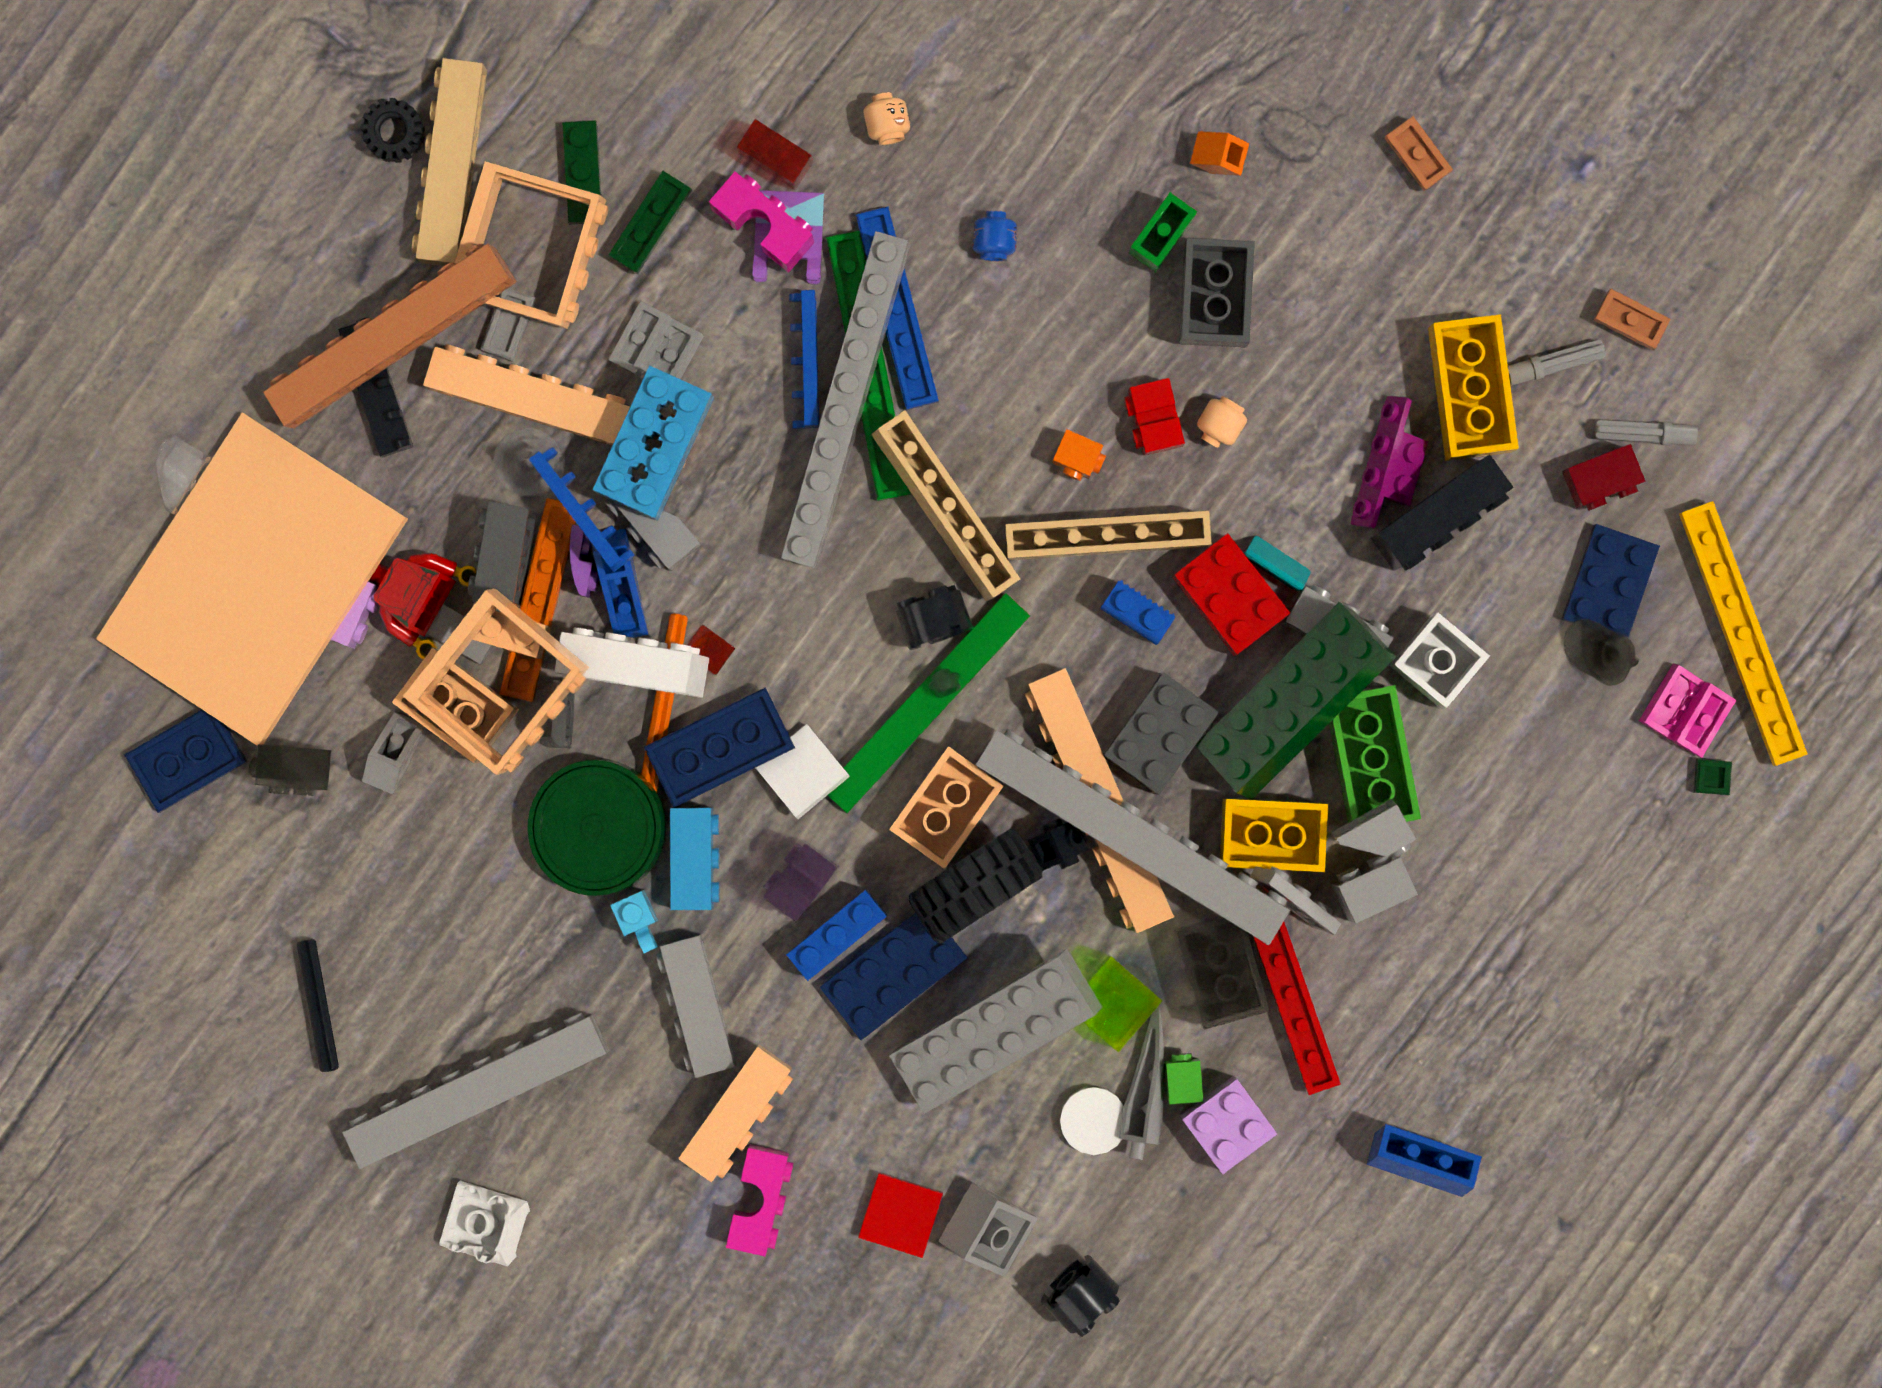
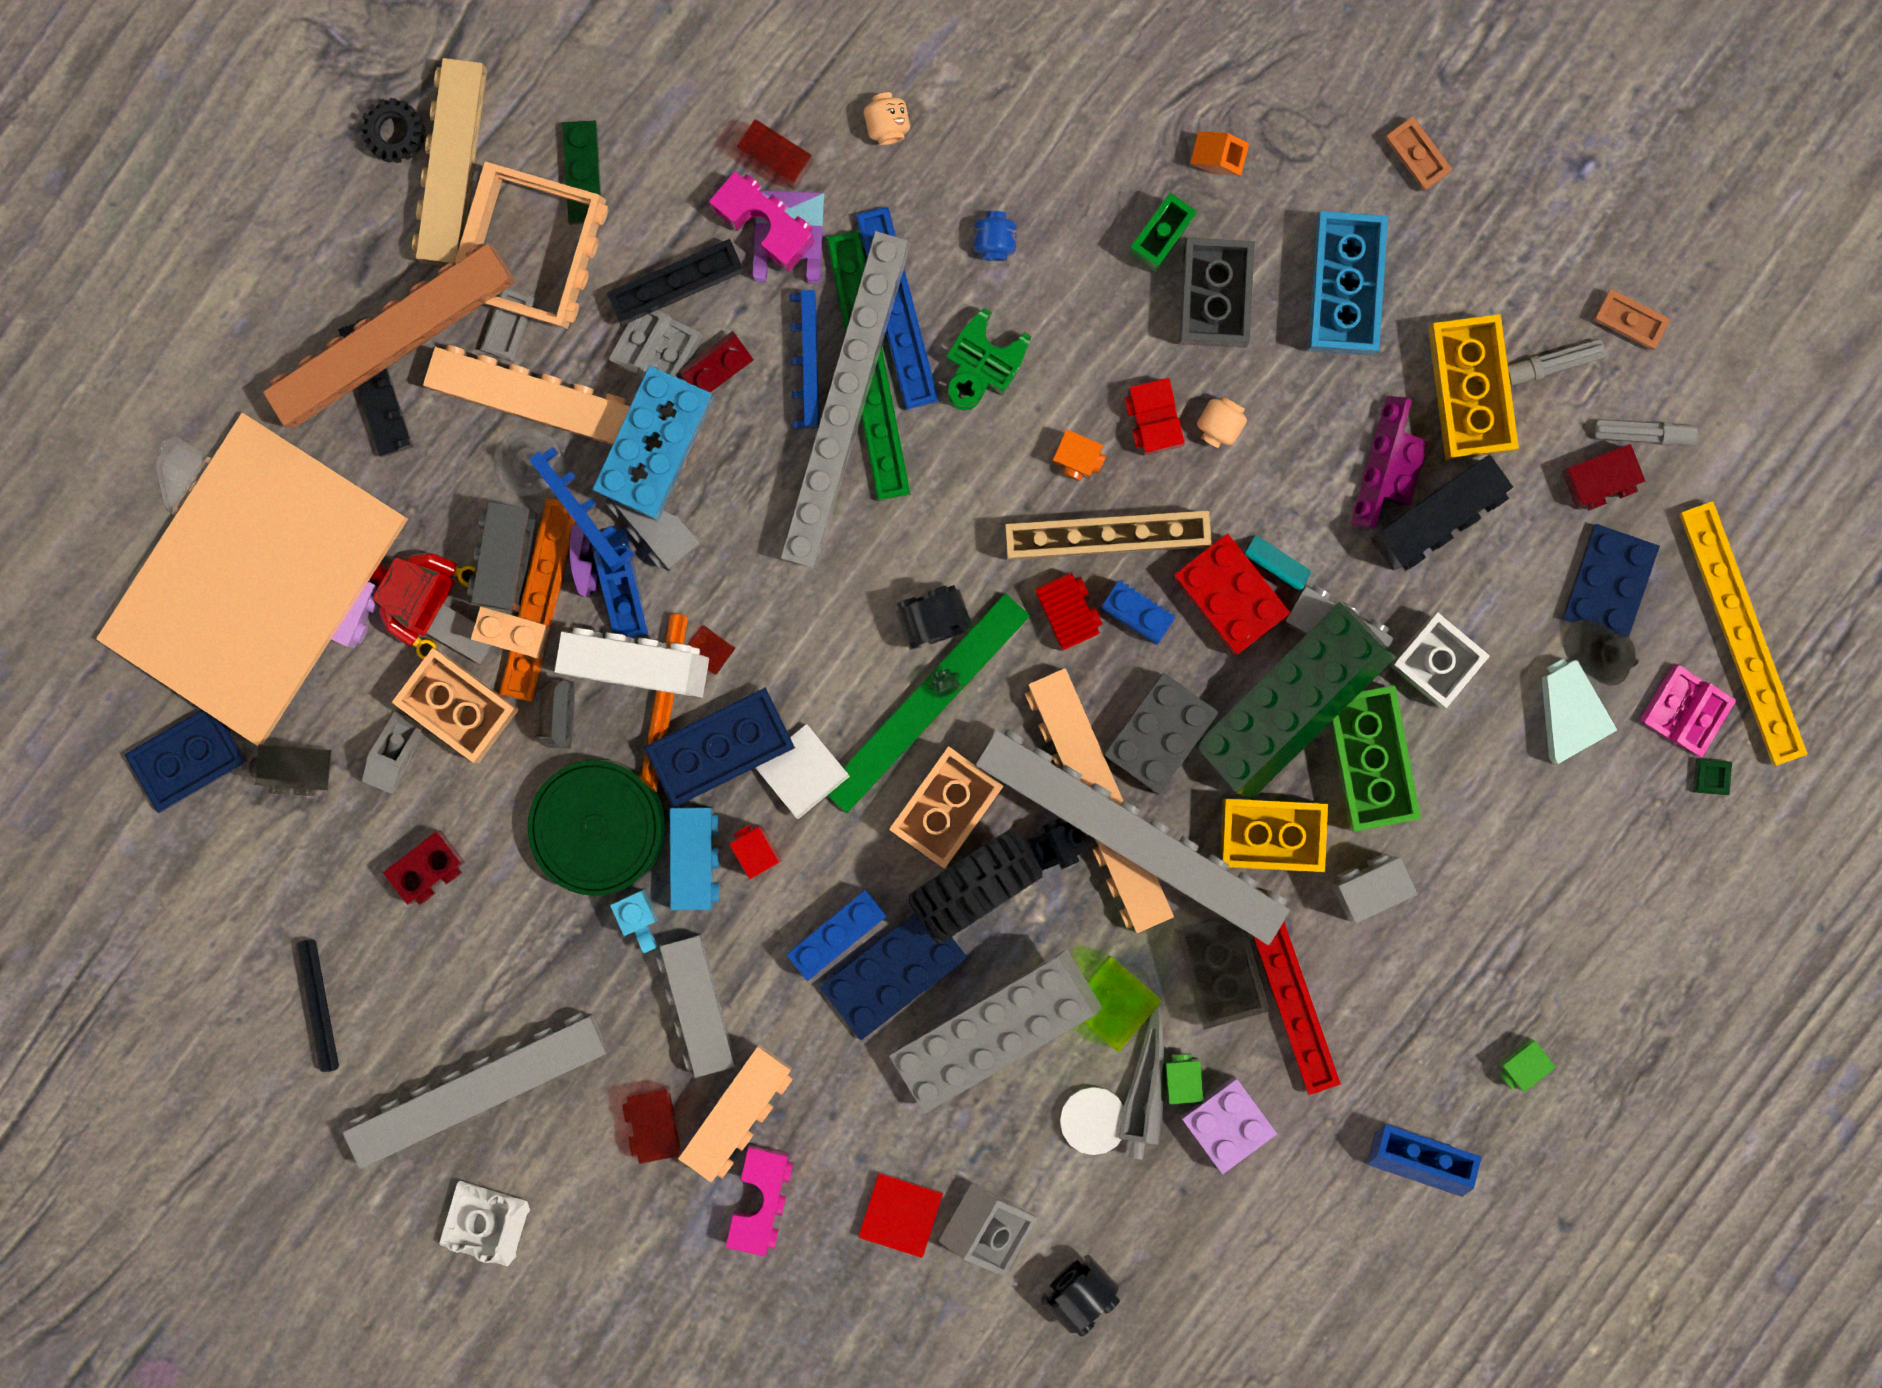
light nougat window [403,589,589,775] -> none
dark green plate [608,170,692,275] -> none
clear purple brick [763,842,839,922] -> none
tan brick [871,411,1020,601] -> none
light grey plate [1250,866,1341,935] -> none
light grey slope [1332,799,1416,857] -> none
none -> dark red brick [383,831,466,906]
none -> black hinge [607,239,744,326]
none -> clear red brick [622,1086,682,1164]
none -> dark red plate [679,331,754,393]
none -> red brick [729,824,782,879]
none -> green piece [946,307,1032,411]
none -> red brick [1034,572,1103,651]
none -> dark azure brick [1307,211,1388,356]
none -> bright green brick [1498,1038,1556,1092]
none -> light aqua slope [1541,658,1617,764]

